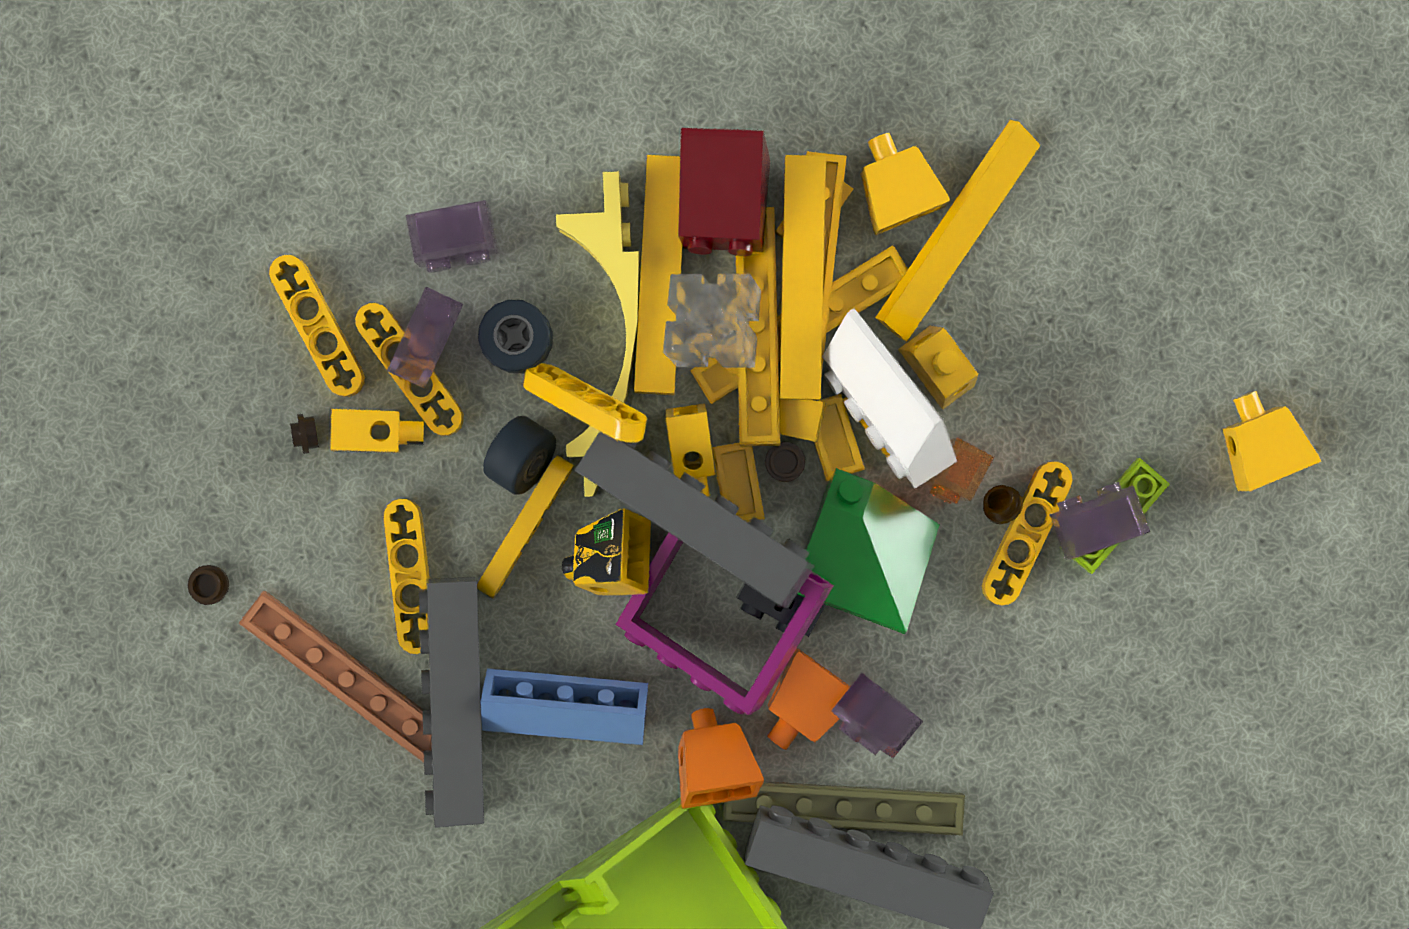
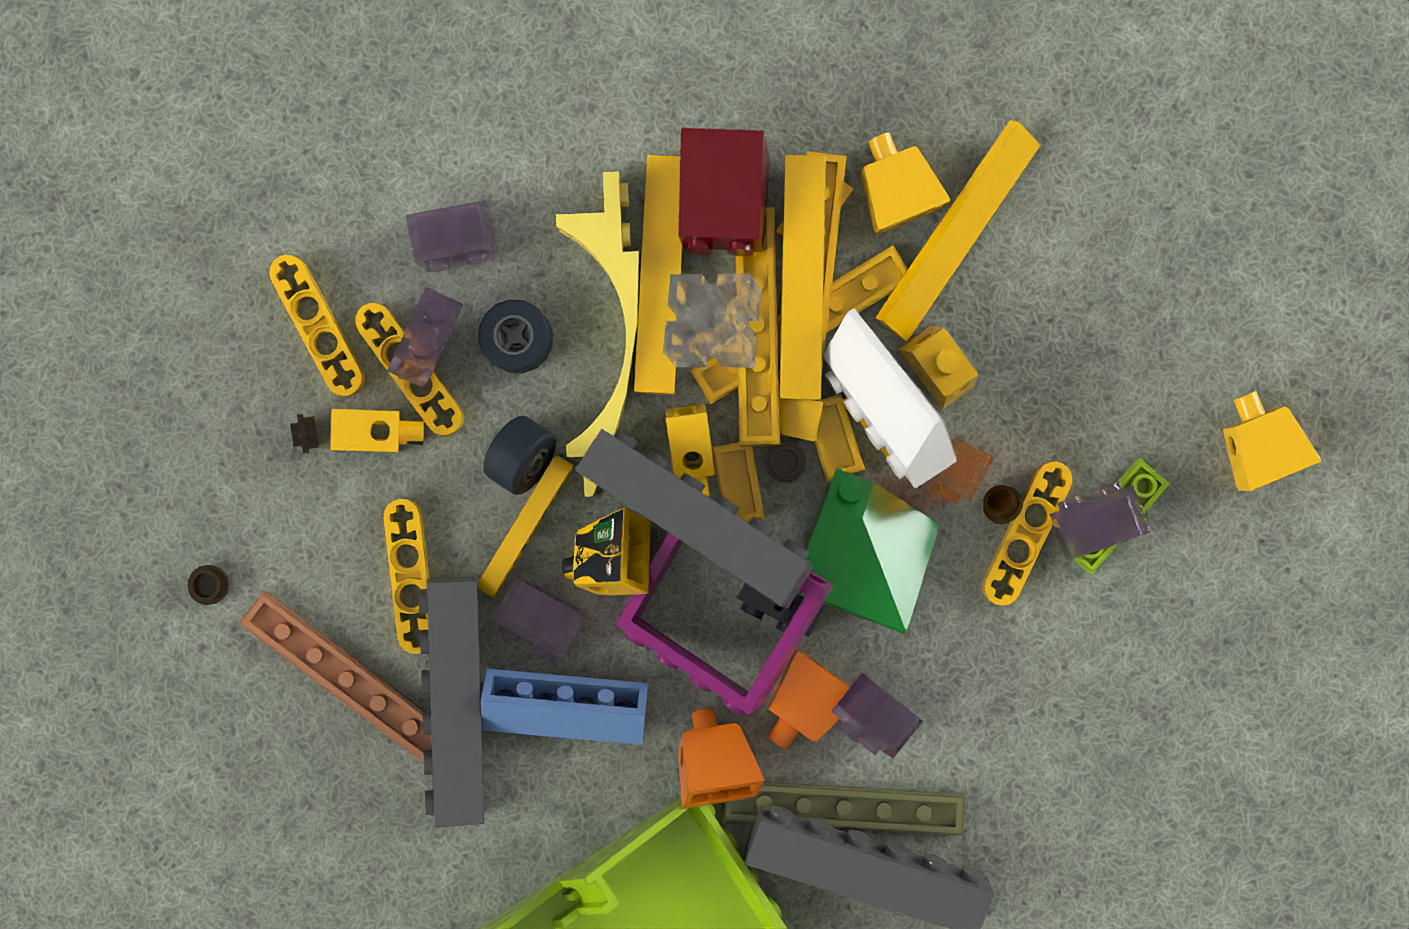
yellow beam [523,363,647,442] -> none
none -> clear purple brick [492,576,589,661]

